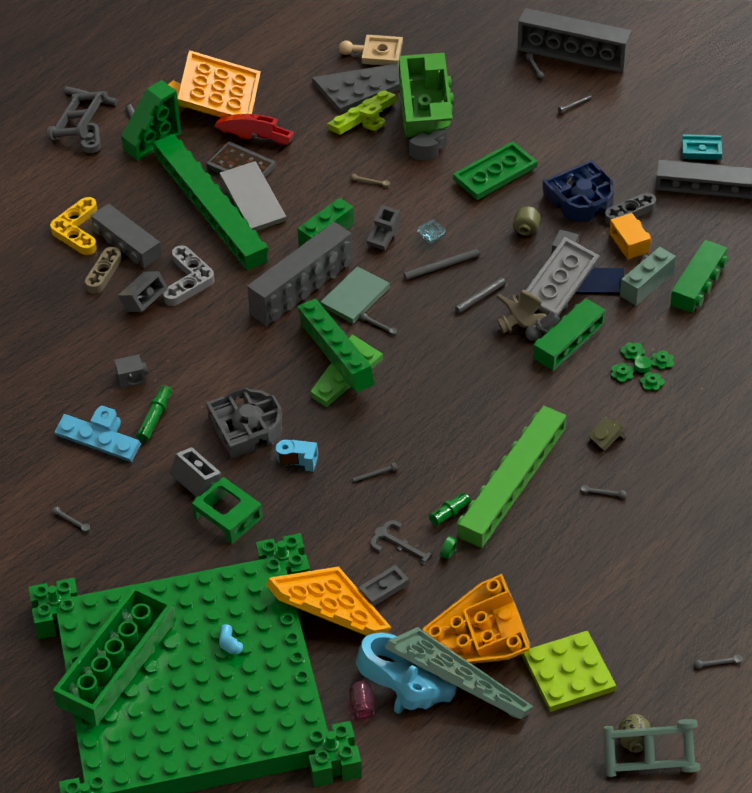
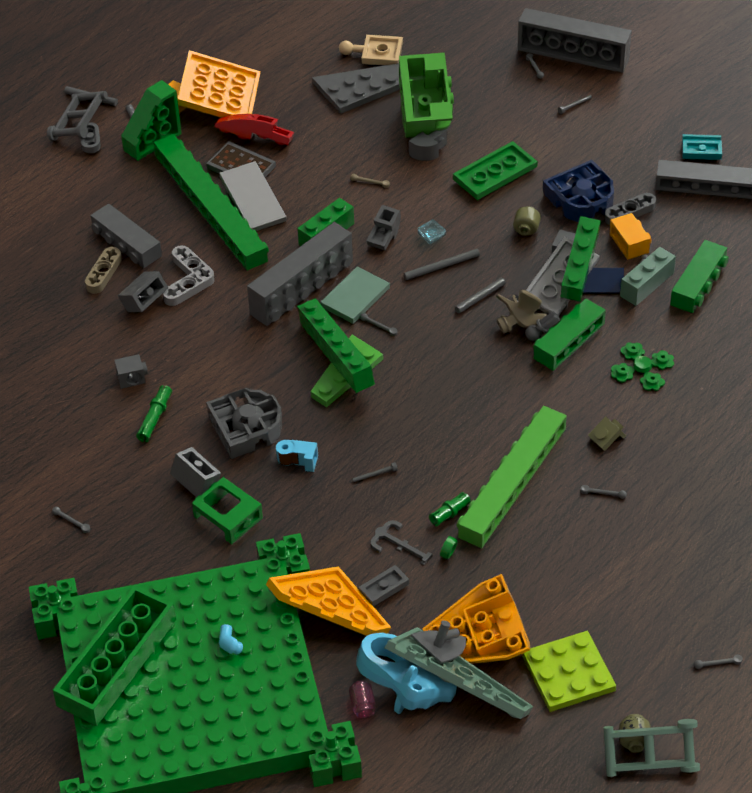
yellow beam [50,197,97,255] -> none
medium azure plate [55,406,141,462] -> none
lime plate [327,90,398,135] -> none
none -> dark grey shield [410,621,466,664]
none -> green brick [560,216,601,302]

